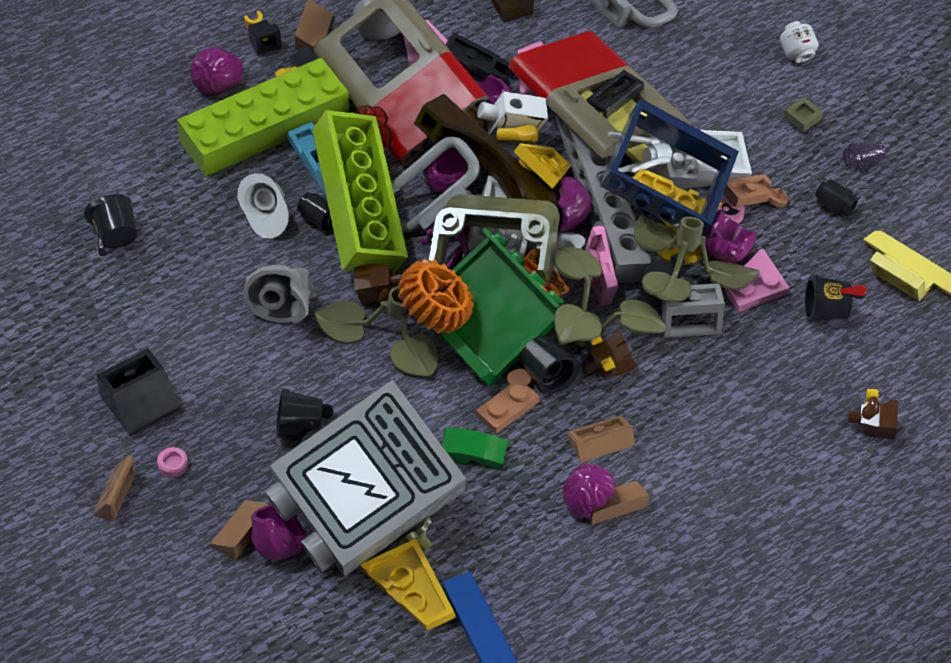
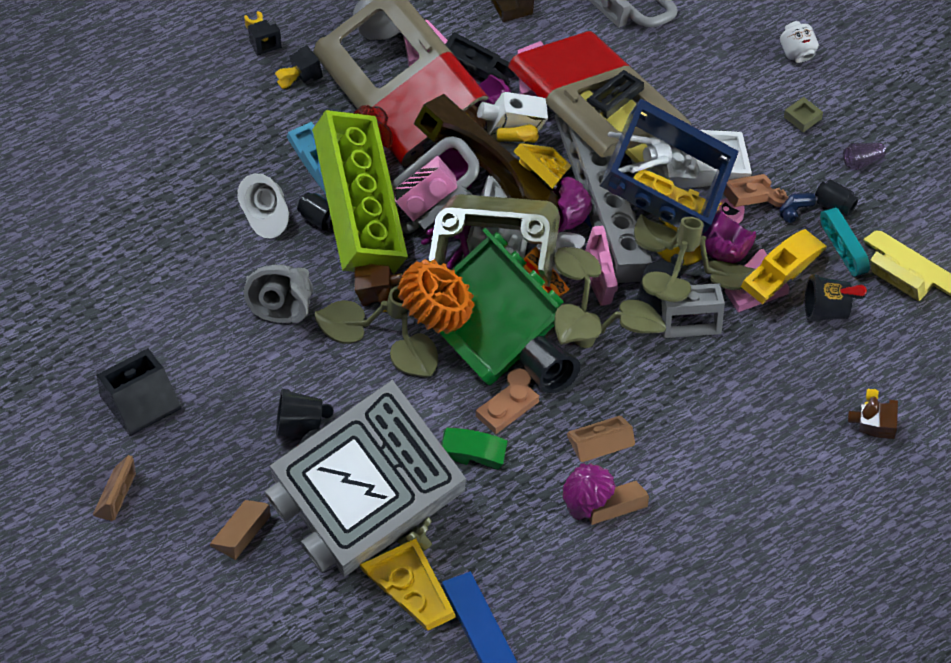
black hat [84,194,137,257] -> none
bright pink tile [157,447,188,478] -> none
lime brick [177,57,349,177] -> none
magenta hair [190,47,244,95] -> none
magenta hair [251,504,306,561] -> none
medium nougat slope [295,0,334,52] -> none
reddish brown piece [583,331,637,378] -> none
none -> bright pink brick [394,156,457,222]
none -> yellow slope [741,229,827,305]
none -> dark blue arm [779,193,816,223]
none -> teal beam [820,208,870,277]

